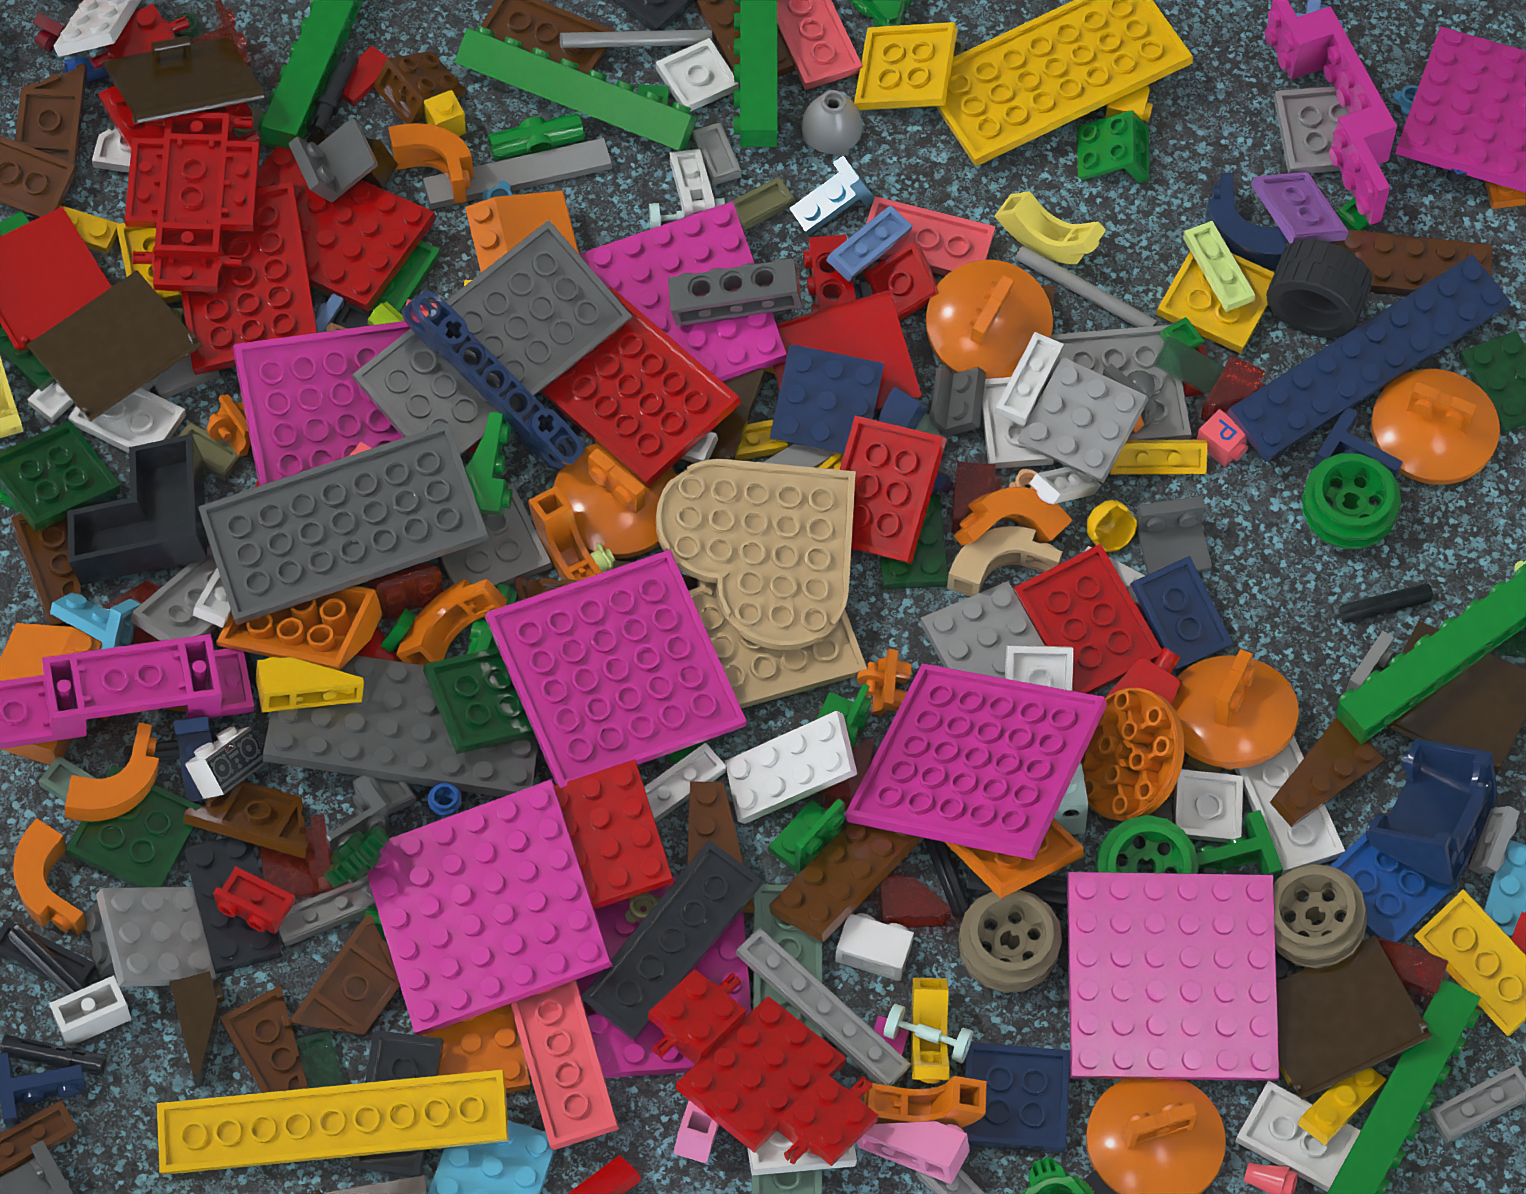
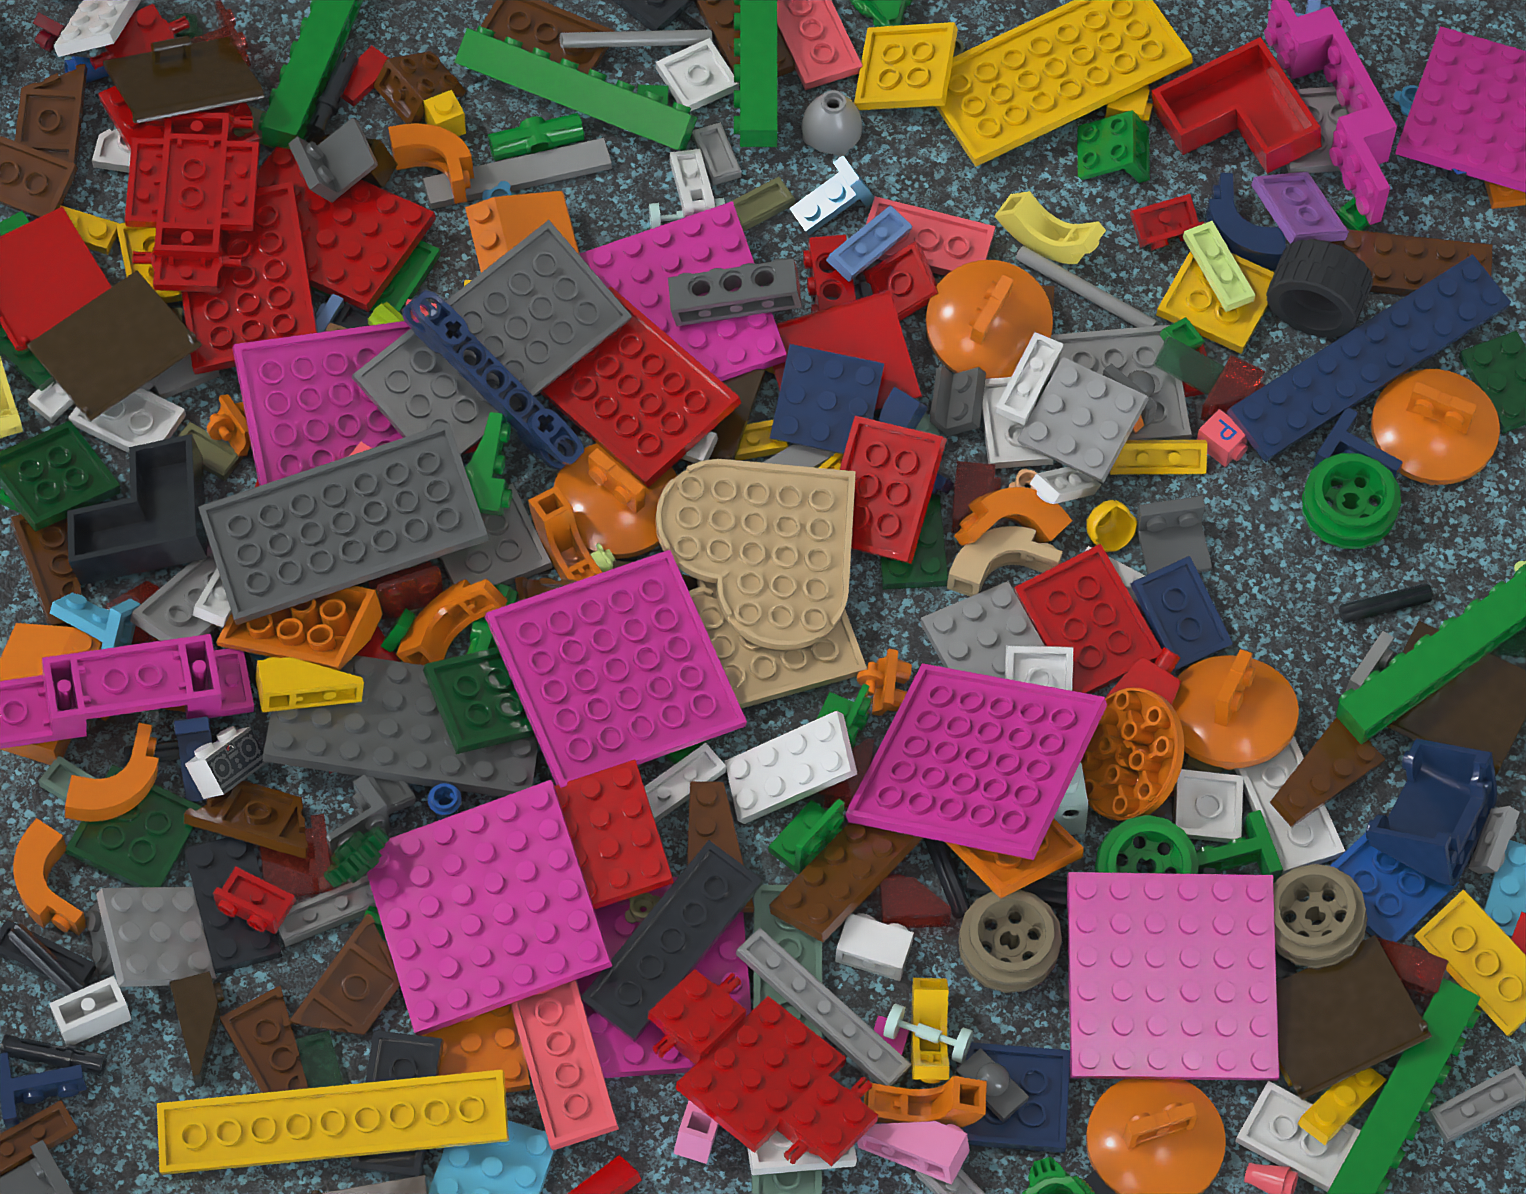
none -> black leg [679,12,707,30]
none -> dark grey tile [955,1048,1029,1122]
none -> red bracket [1129,194,1204,250]
none -> red piece [1152,37,1322,174]

